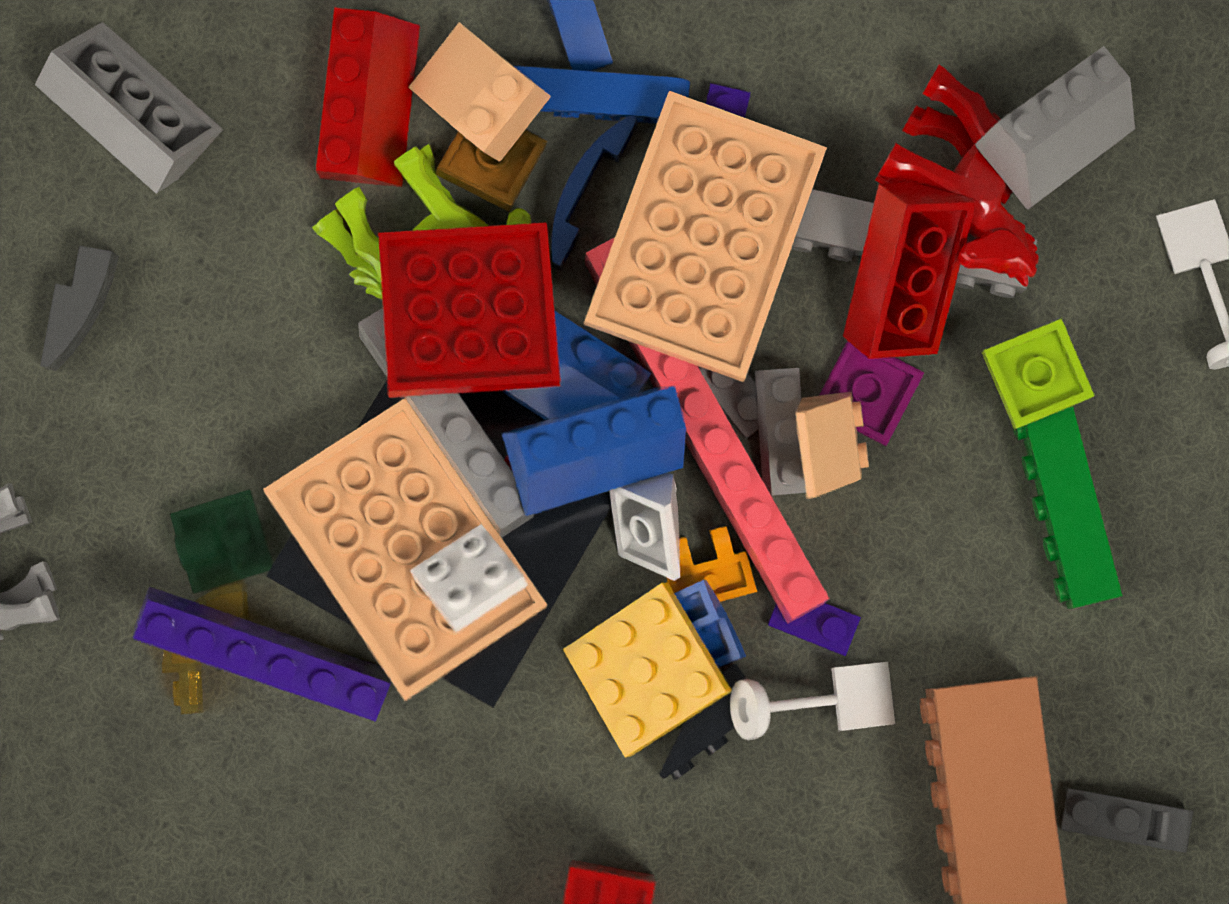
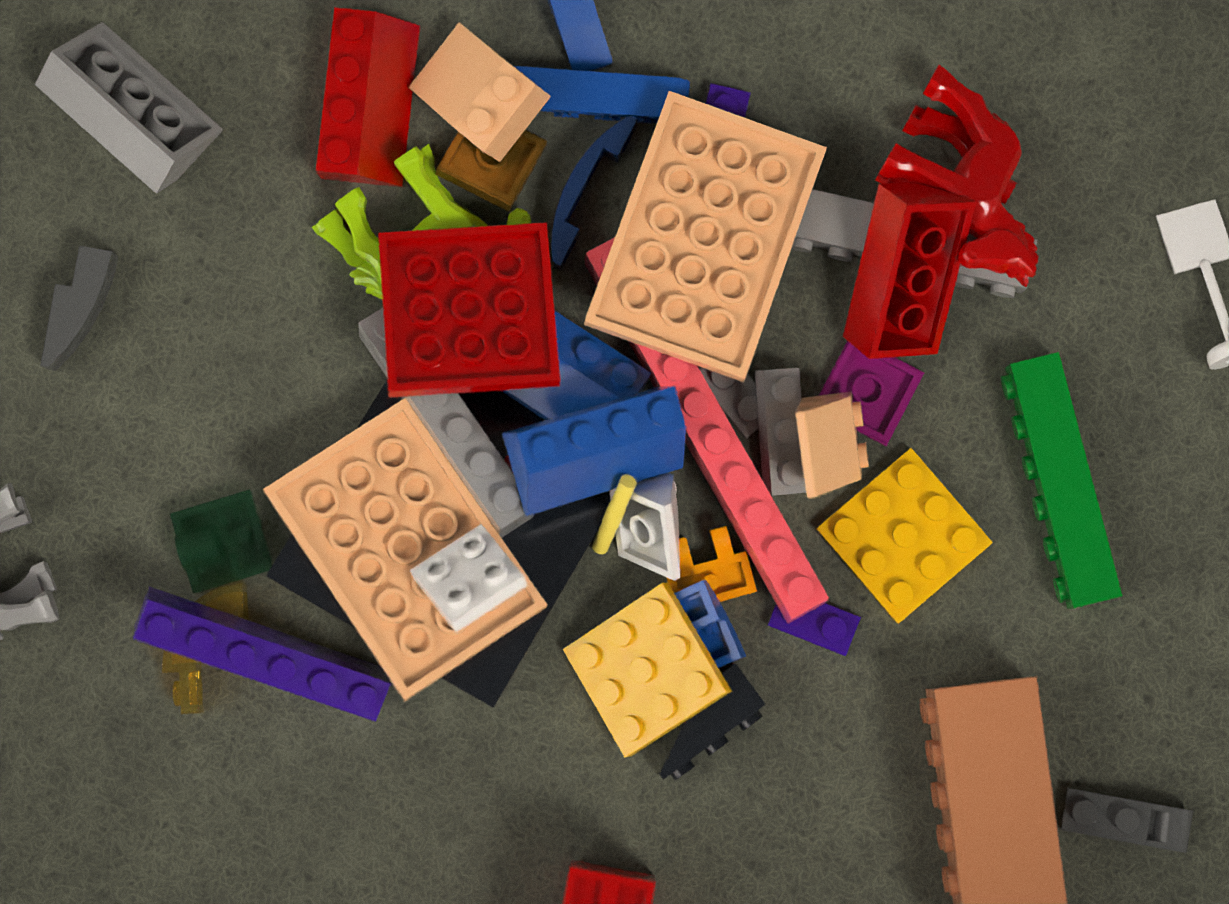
white piece [730,662,895,740] -> none
light grey slope [975,46,1135,210] -> none
lime plate [982,318,1095,430] -> none
none -> light yellow piece [592,475,637,554]
none -> yellow plate [816,448,993,624]

